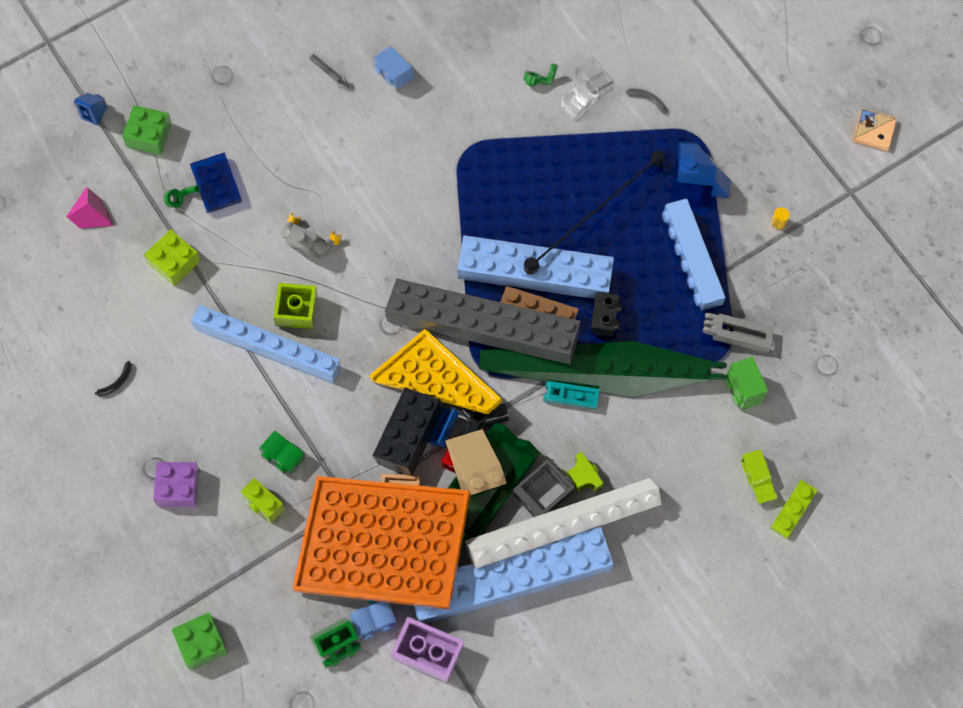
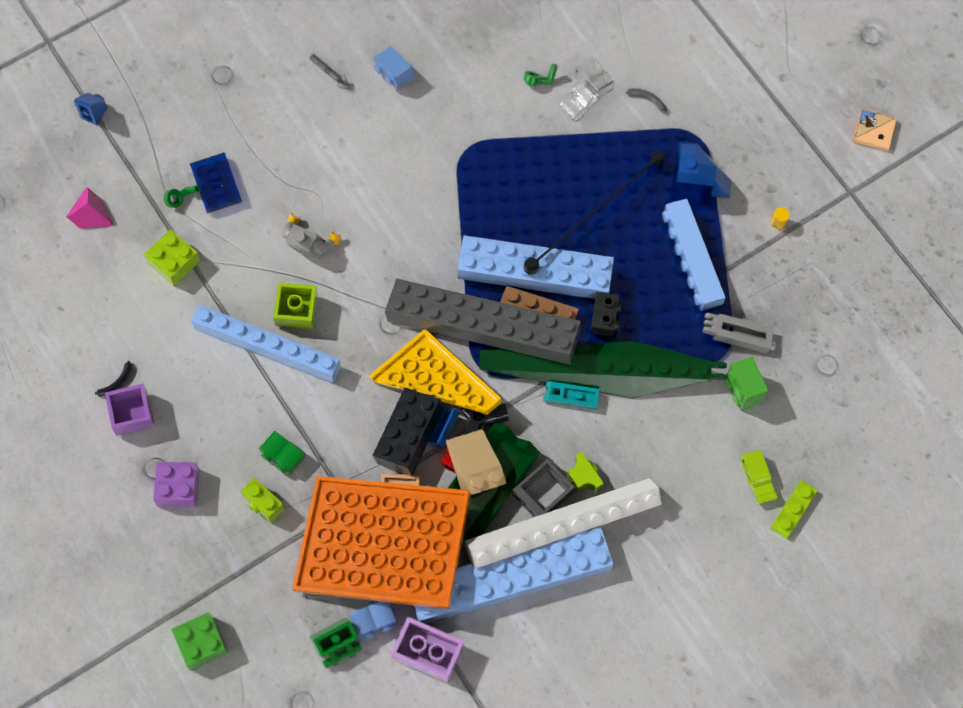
bright green brick [122,105,172,155] -> none
none -> medium lavender piece [105,384,155,436]

